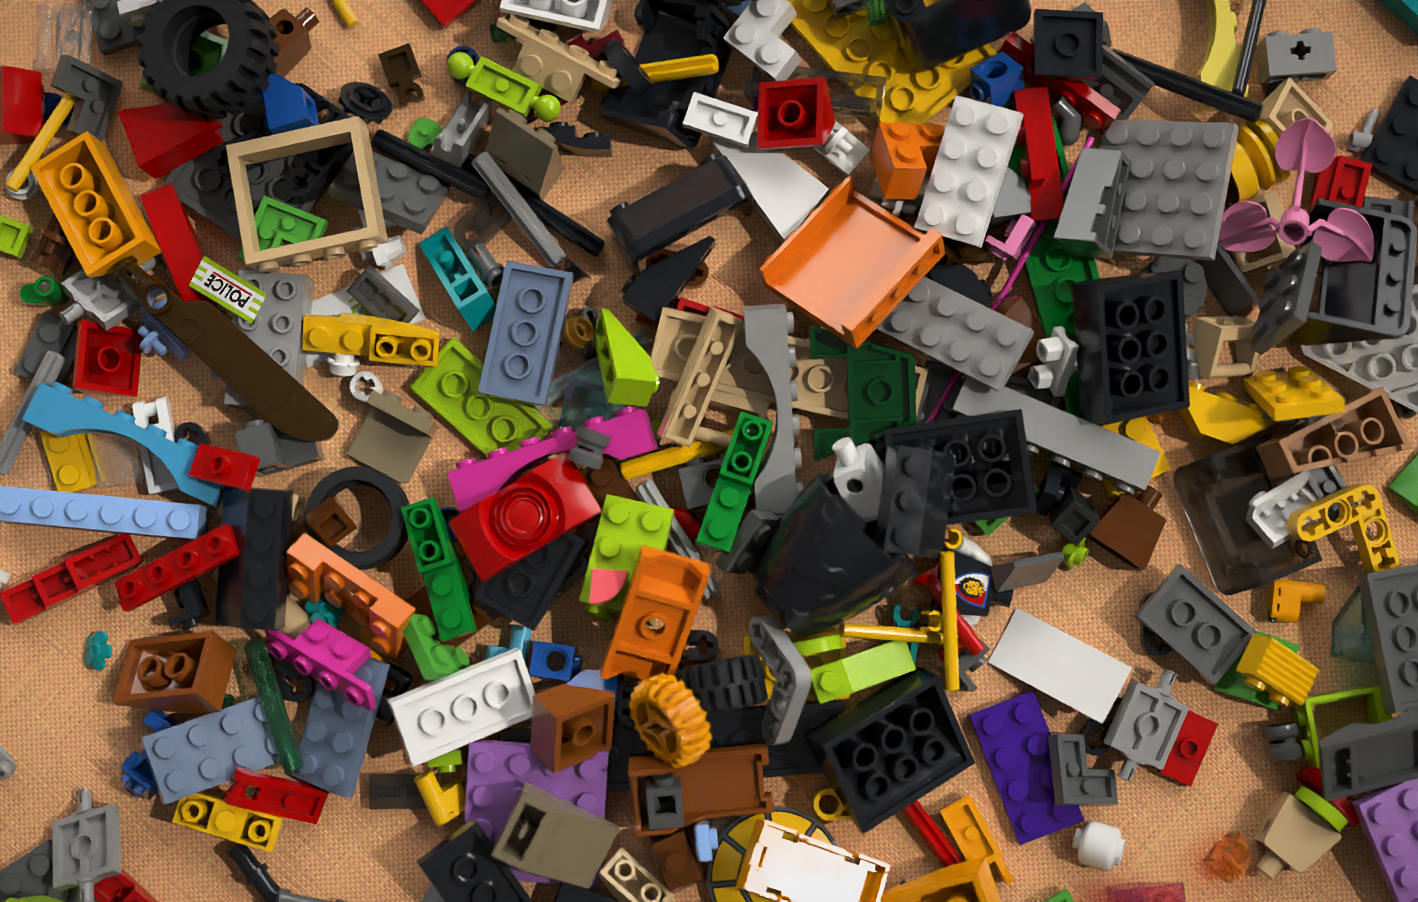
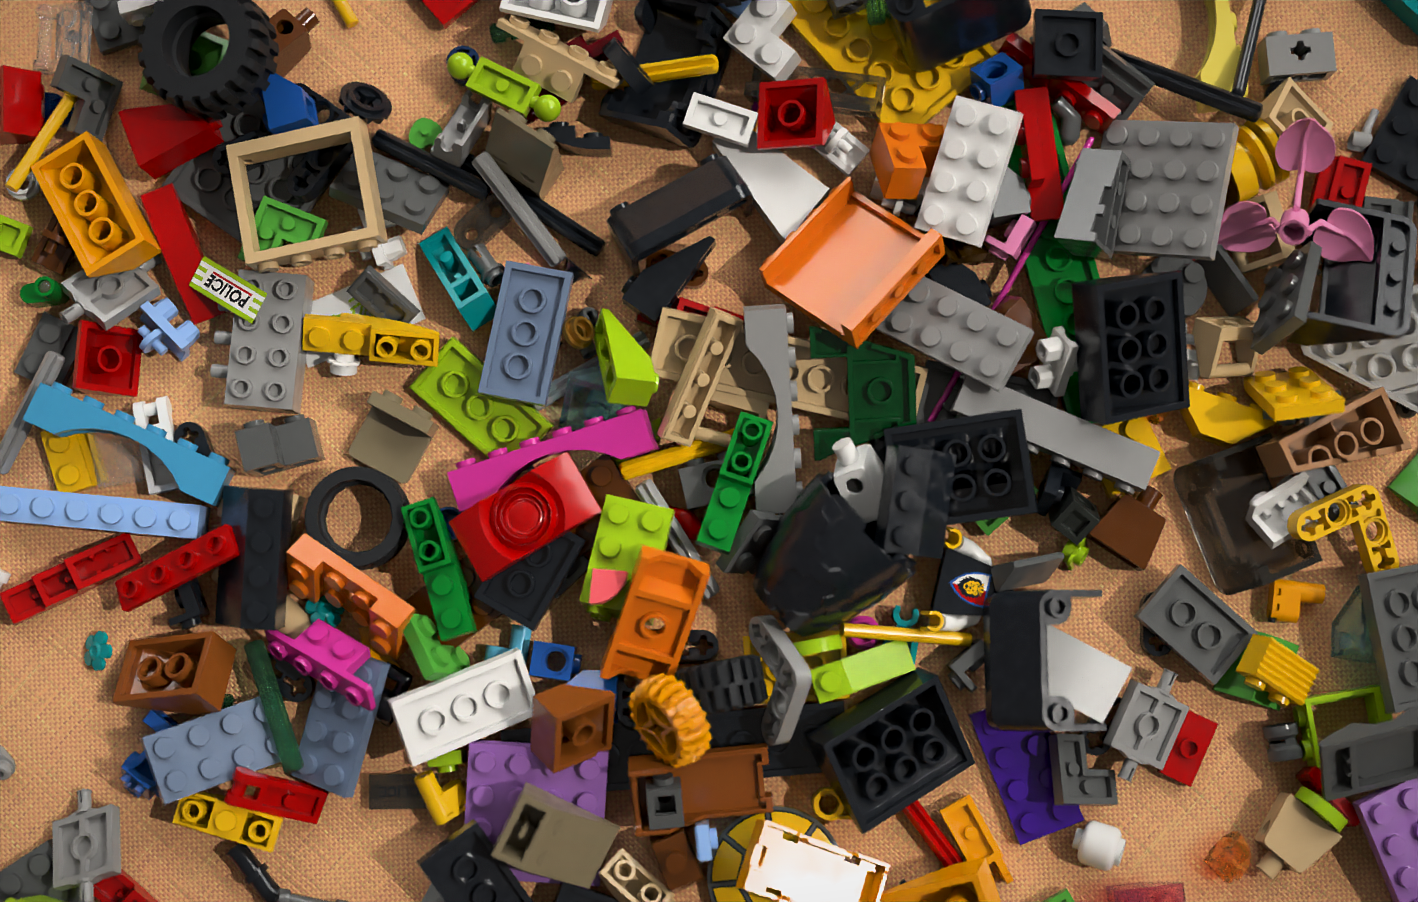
dark brown piece [111,256,339,442] -> none
red plate [188,443,261,492] -> none
reddish brown slope [306,495,357,549] -> none
white bush [350,371,383,403] -> none
dark brown plate [378,43,425,107] -> none
dark grey wheel [568,425,612,470] -> none
red piece [910,564,985,662] -> none
yellow bar [940,551,959,691] -> none
none -> dark pink plate [846,615,879,650]
none -> black windscreen [983,590,1107,732]

